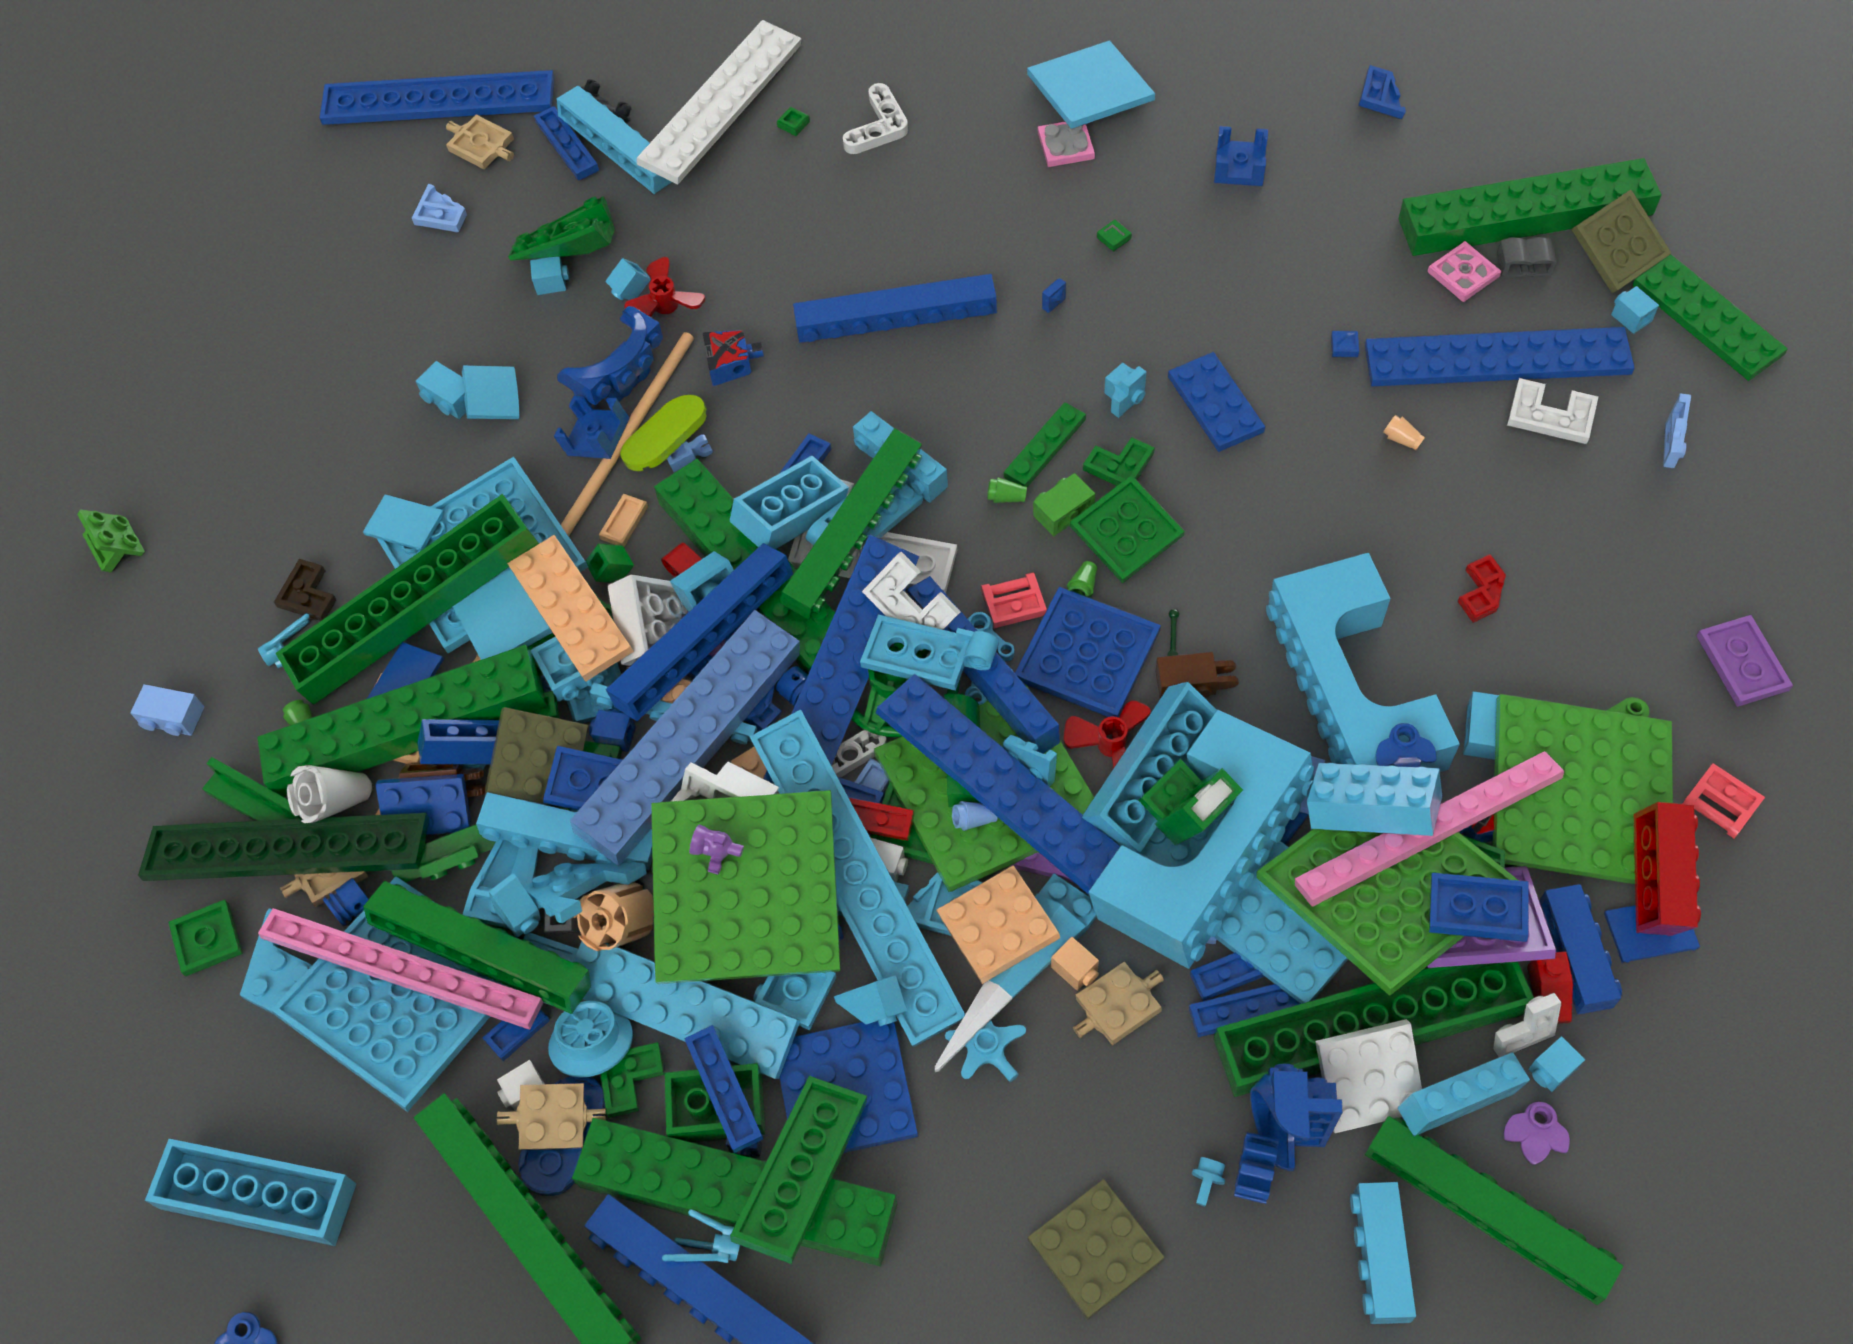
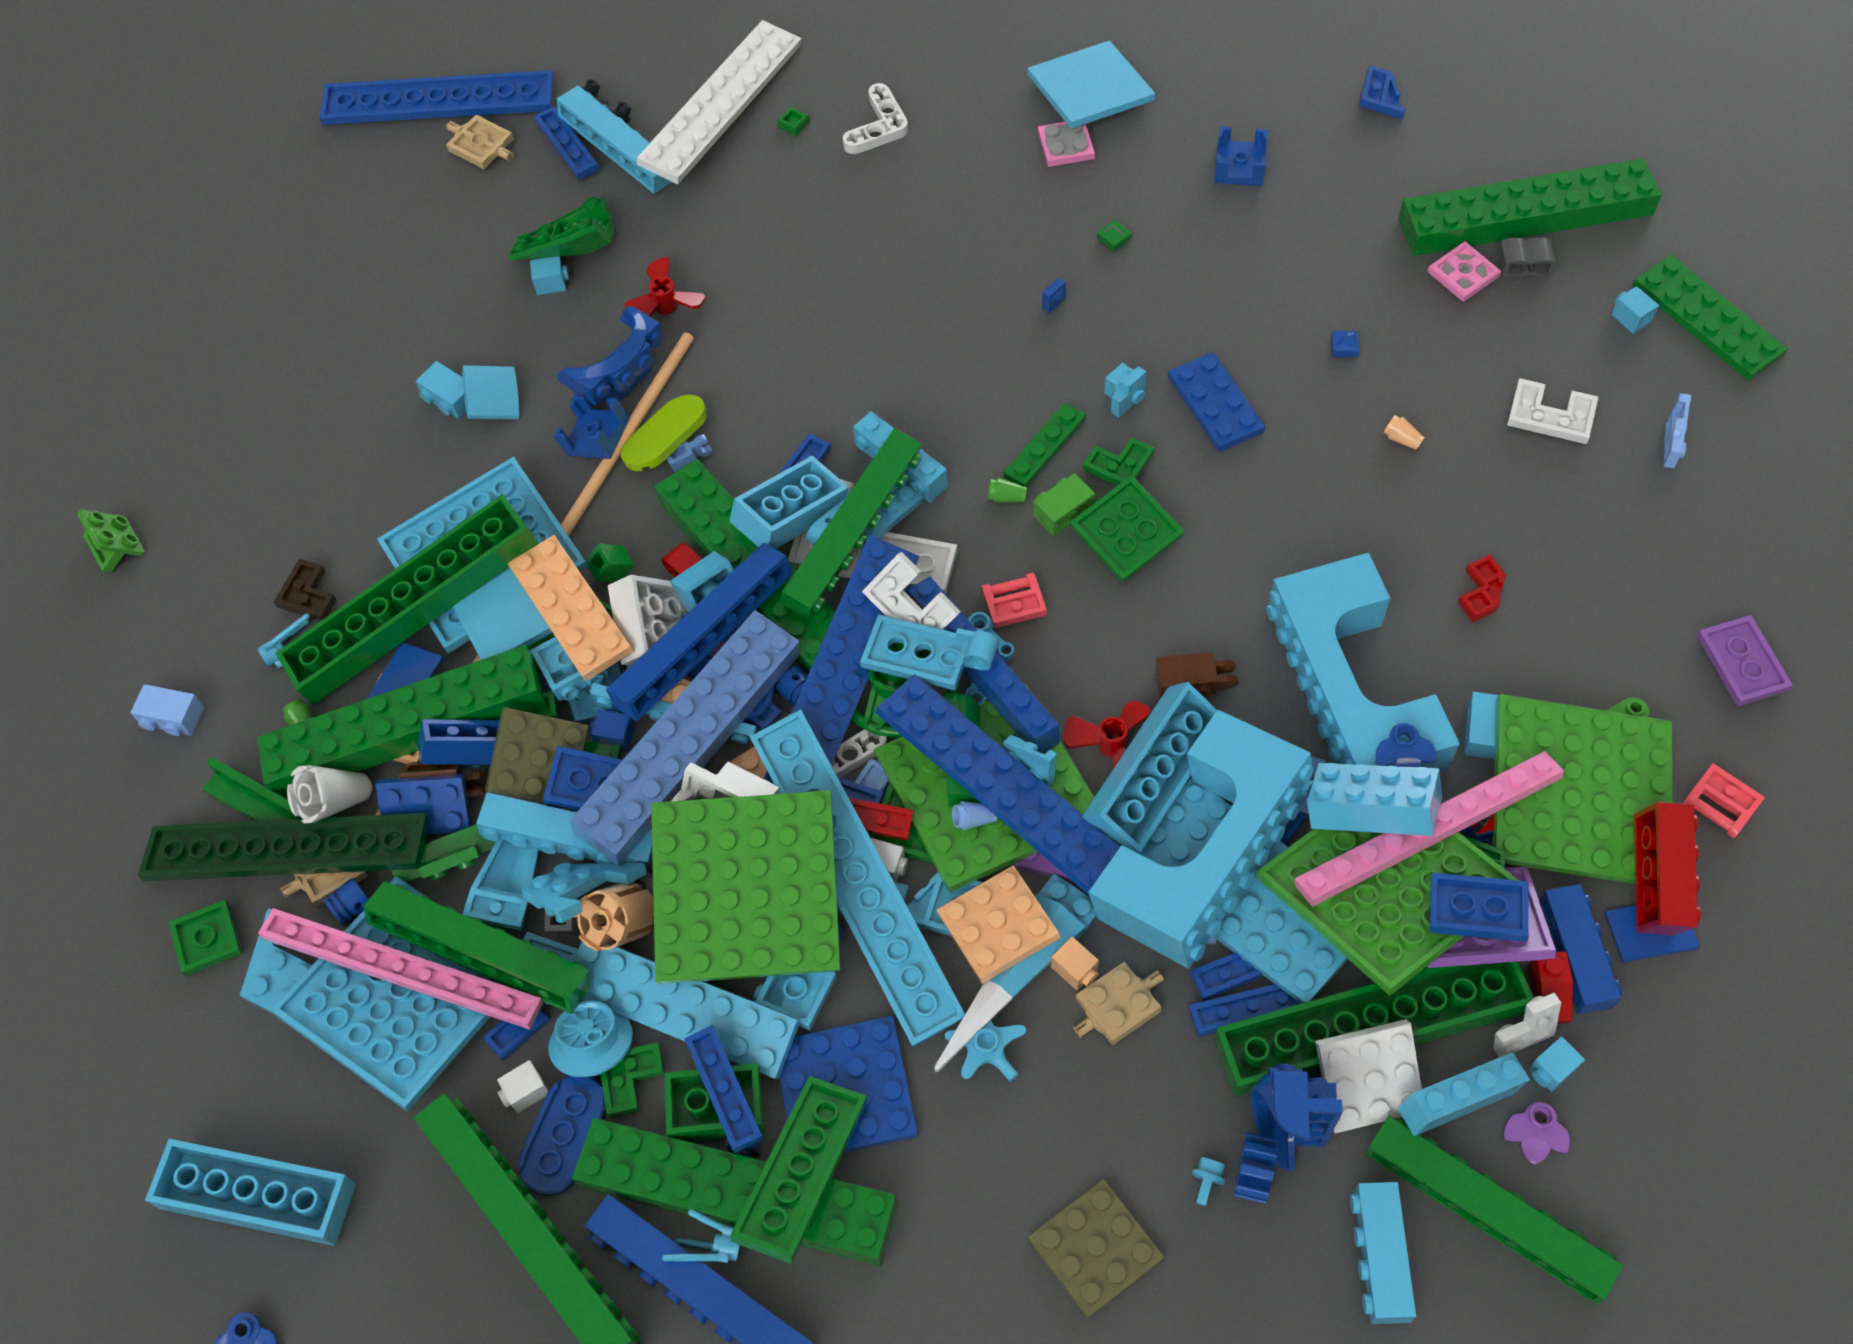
medium azure piece [363,494,444,551] -> none
light blue wing [412,184,467,232] -> none
medium azure slope [489,873,541,938] -> none
tan plate [497,1083,606,1150] -> none
light nougat tile [599,494,648,547] -> none
medium azure brick [605,258,651,300] -> none
medium lavender piece [689,824,744,875] -> none
torso [703,330,764,386] -> none
blue brick [793,274,997,343] -> none
medium azure slope [834,975,907,1026] -> none
blue plate [1015,587,1161,717] -> none
bright green cone [1067,561,1097,598] -> none
green brick [1138,759,1243,845] -> none
dark green hinge [1167,609,1179,656] -> none
blue plate [1365,327,1635,387] -> none
olive plate [1571,190,1671,293] -> none

